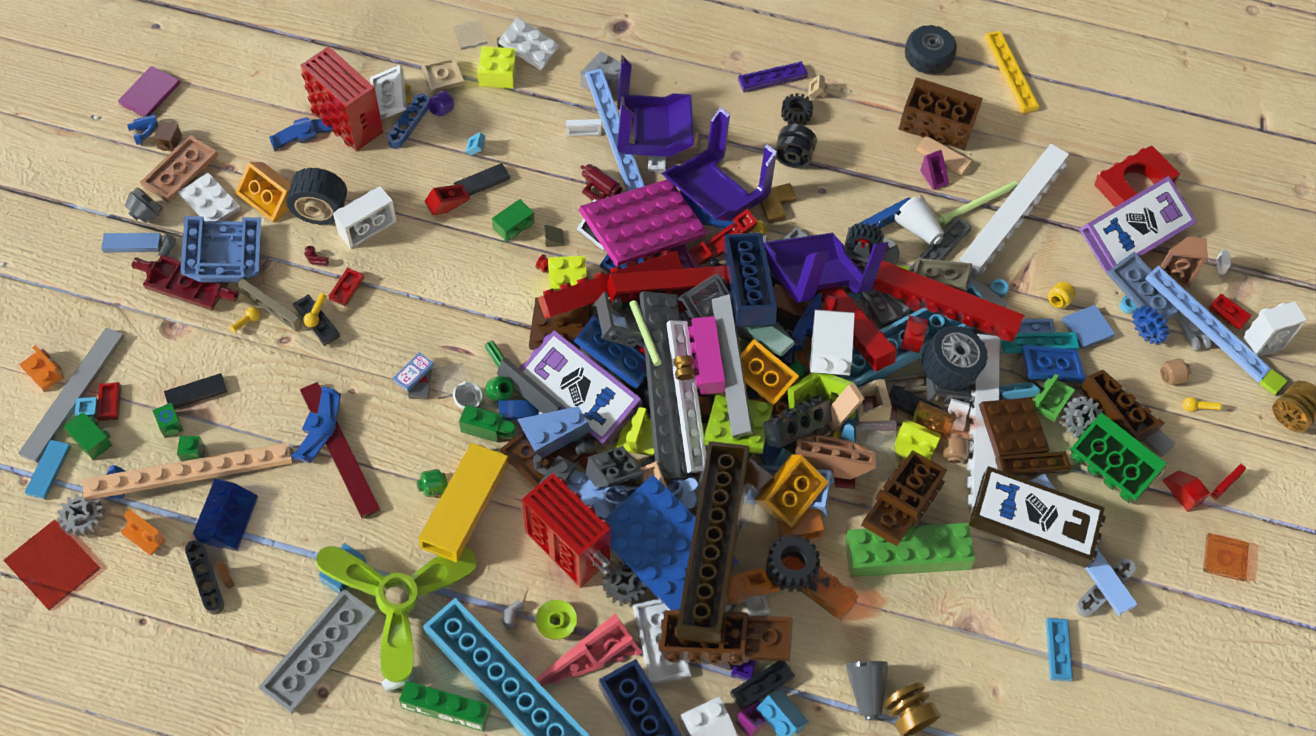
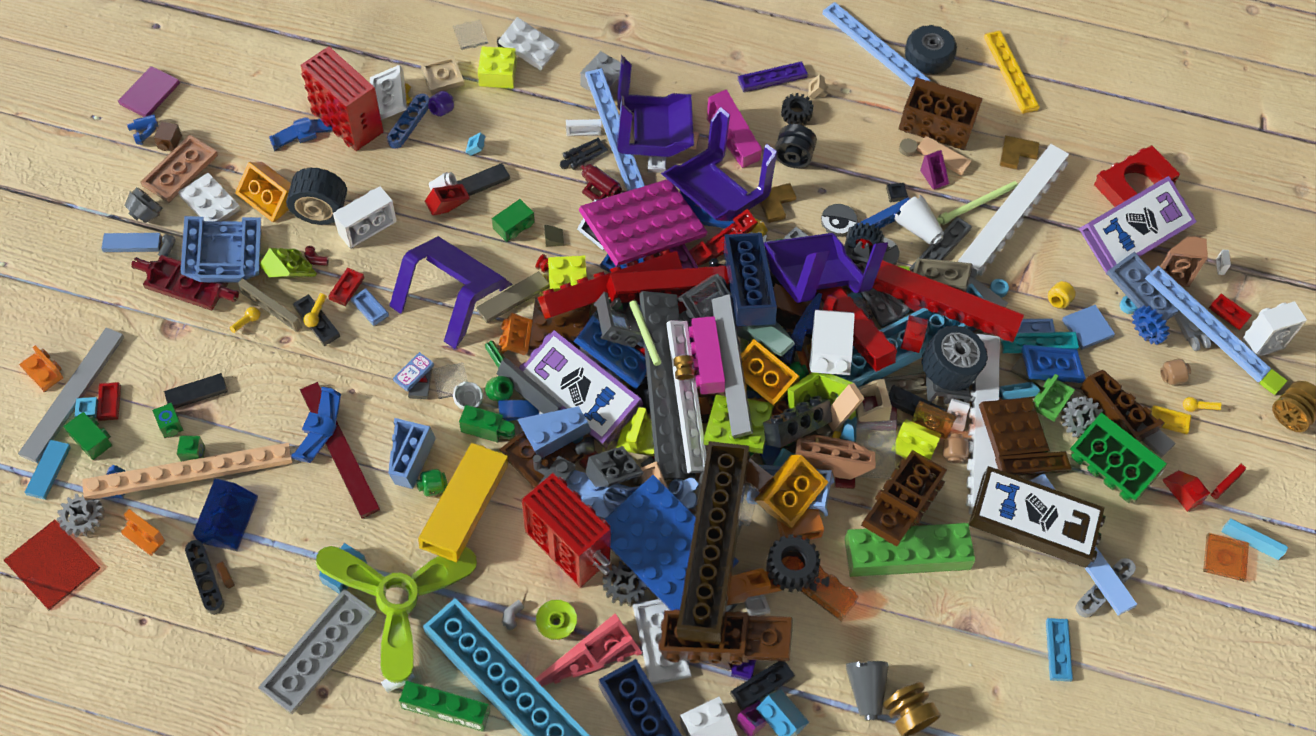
none -> lime slope [259,248,317,278]
none -> medium blue tile [351,288,389,326]
none -> medium blue wedge [388,418,436,489]
none -> dark purple piece [390,236,513,349]
none -> white cone [429,172,457,190]
none -> dark tan tile [476,271,549,323]
none -> orange bracket [499,313,533,355]
none -> black piece [560,138,608,170]
none -> dark pink wedge [707,89,762,168]
none -> tile [821,204,857,237]
none -> light blue tile [823,2,931,87]
none -> black tile [886,183,908,202]
none -> dark tan tile [899,138,917,156]
none -> pearl gold tile [999,135,1040,170]
none -> yellow tile [1150,405,1191,434]
none -> medium azure tile [1221,518,1288,560]

